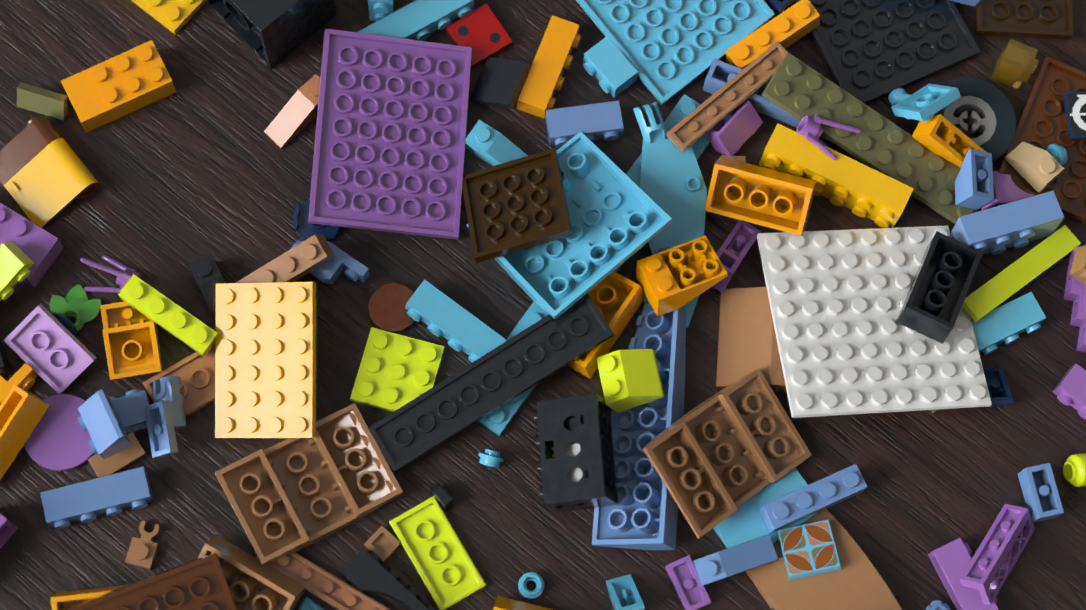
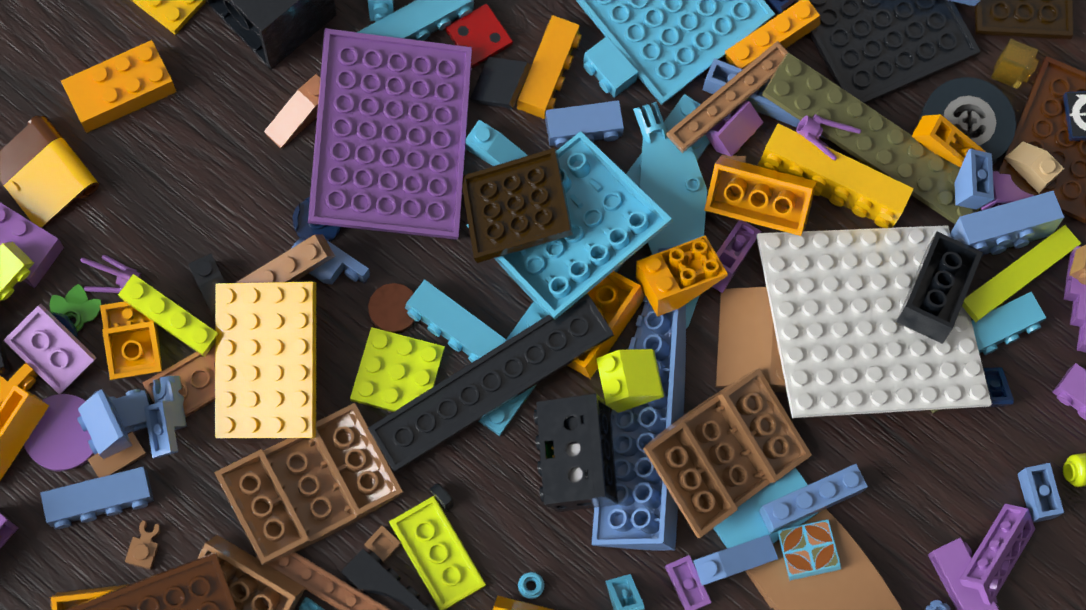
olive tile [17,82,68,121] -> none
medium azure plate [478,448,504,468] -> none
medium azure plate [888,84,961,122] -> none
medium azure plate [1046,144,1067,166] -> none

